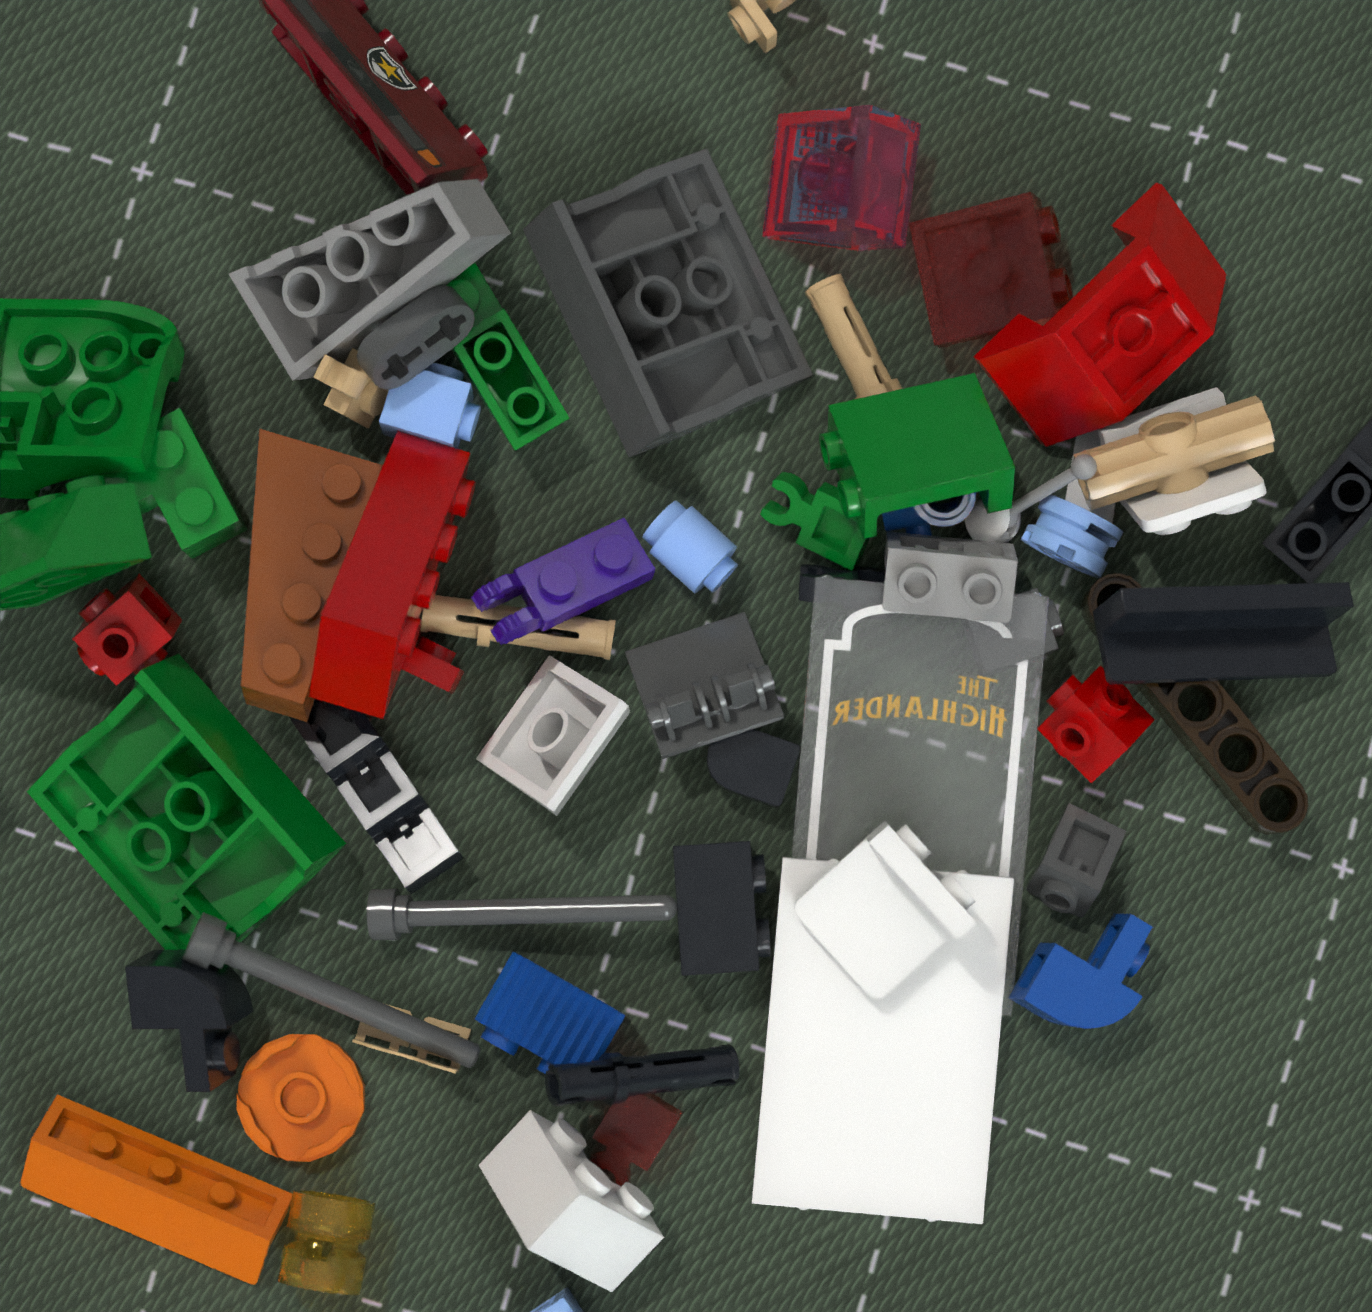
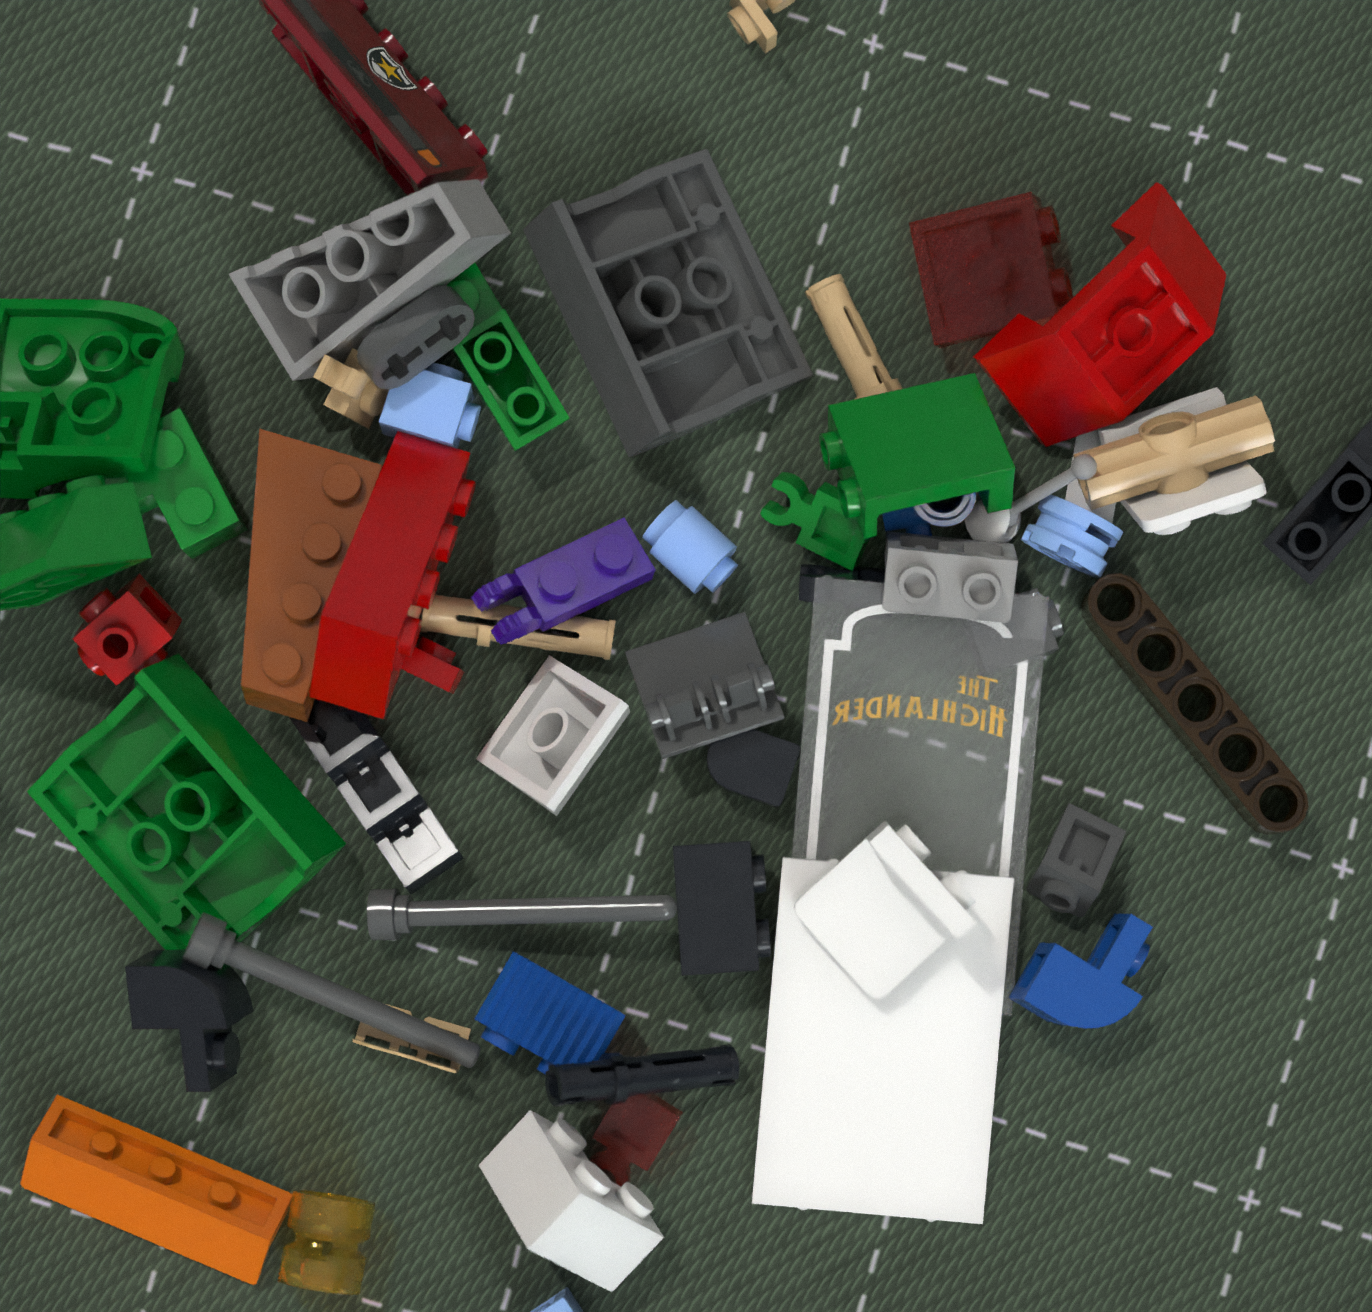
orange tile [236,1034,365,1162] -> none
clear pink slope [762,105,921,251] -> none
red brick [1037,665,1155,783] -> none
black panel [1093,582,1354,685] -> none

